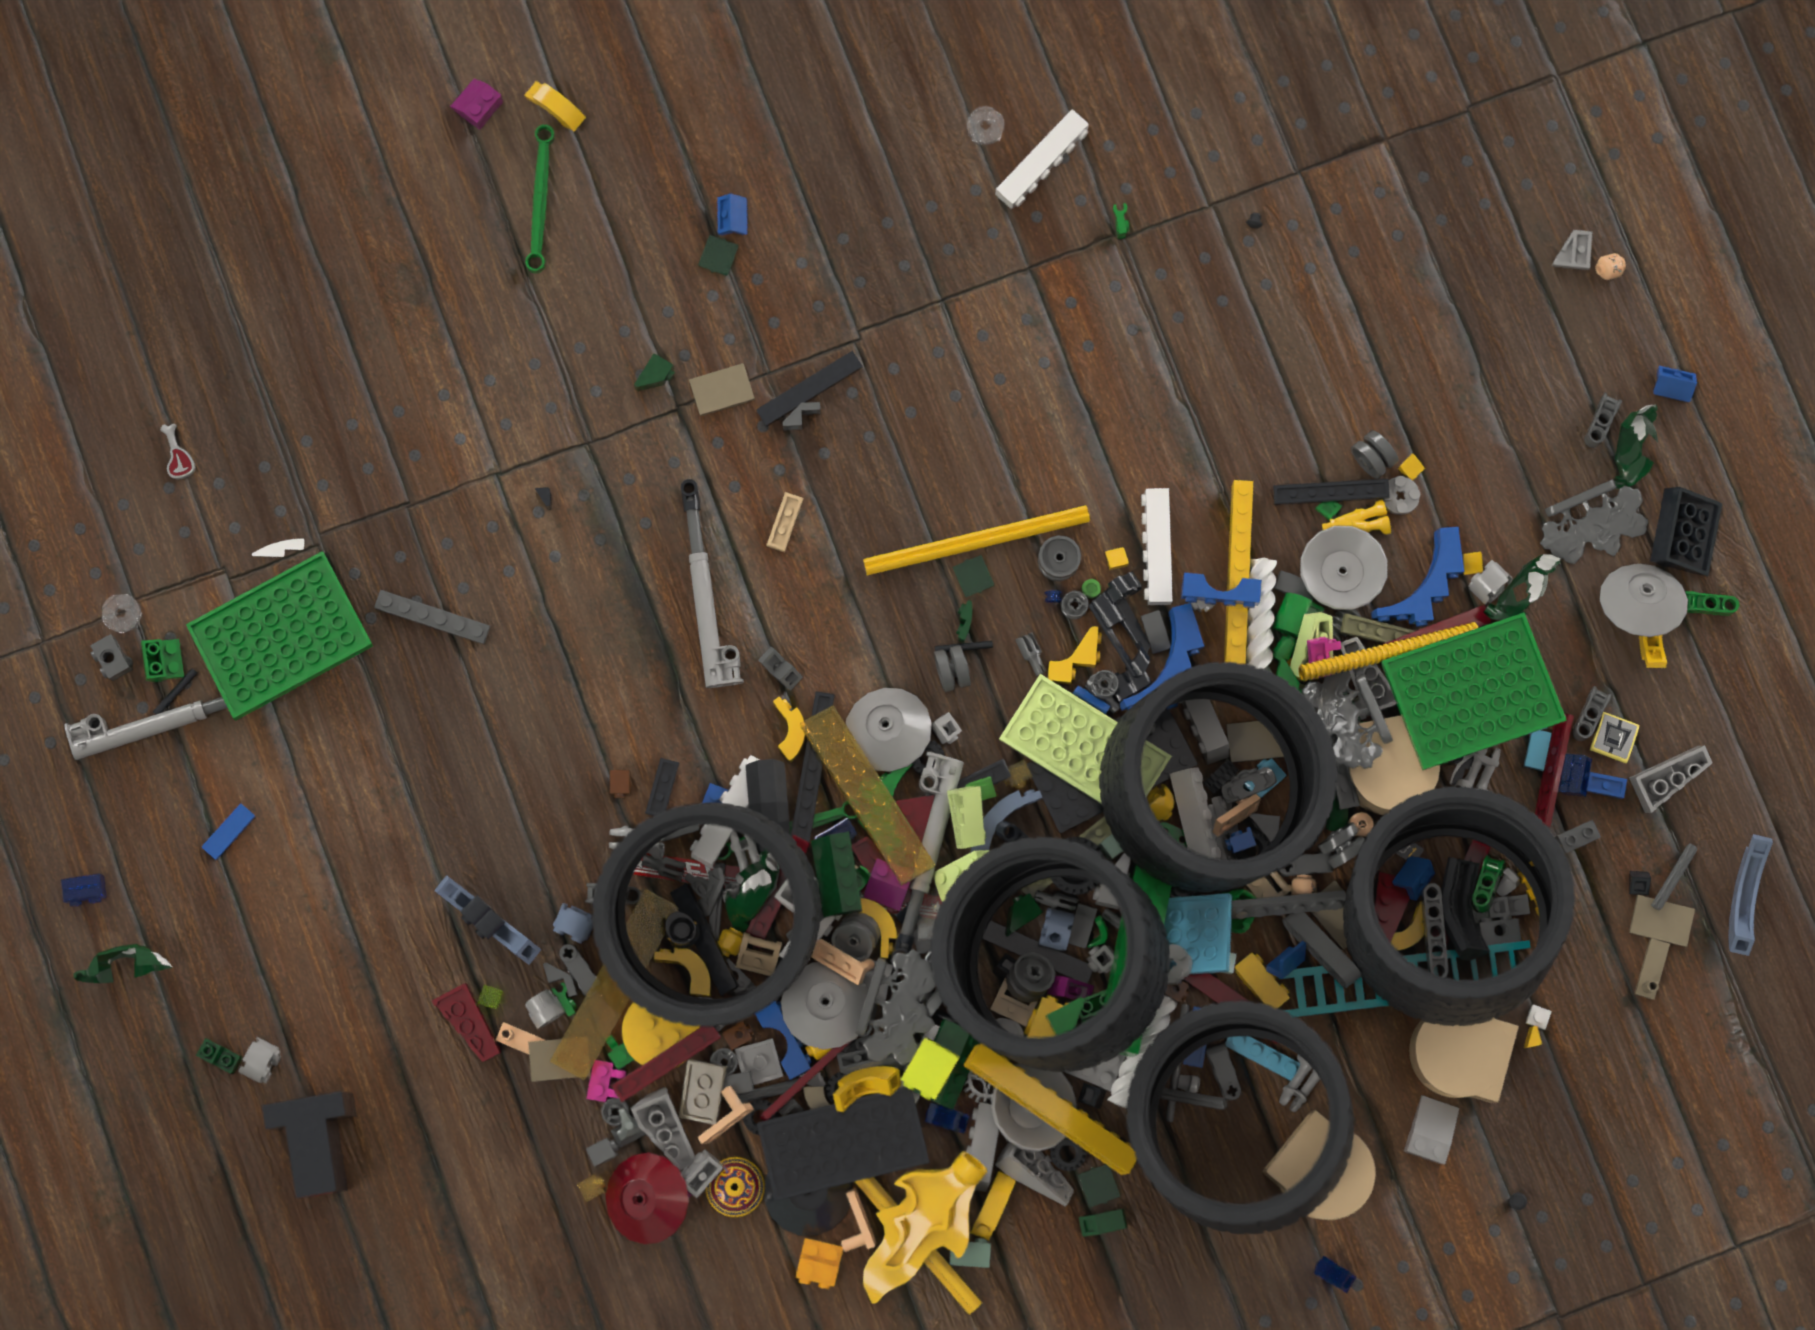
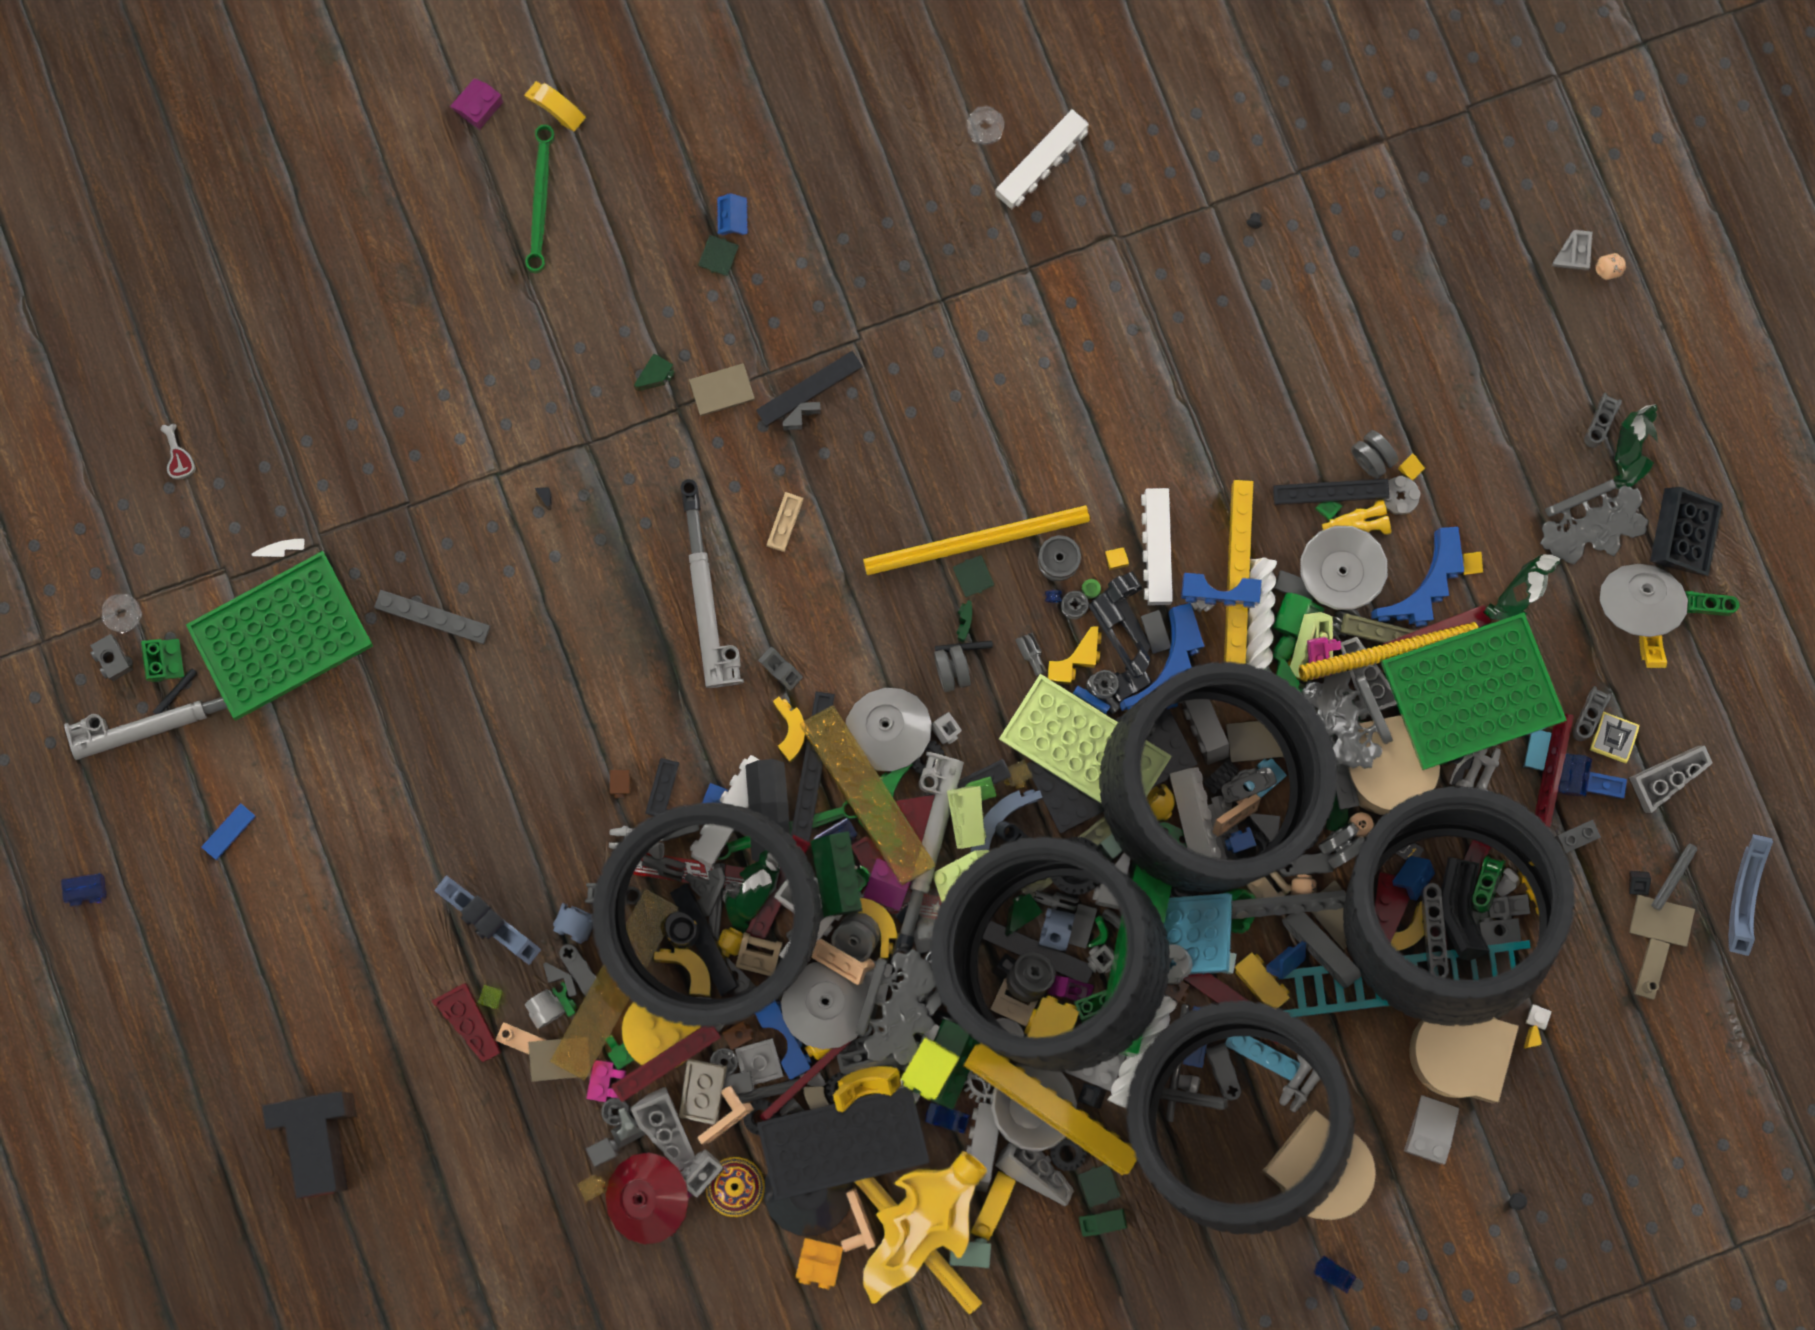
dark green animal [74,944,172,983] -> none
dark green slope [196,1038,243,1075] -> none
light grey brick [239,1037,281,1083] -> none
light grey piece [730,831,759,885] -> none
green slope [1046,997,1083,1035] -> none
green plate [1113,203,1129,239] -> none
light grey brick [1468,560,1513,605] -> none
blue panel [1653,366,1697,402] -> none

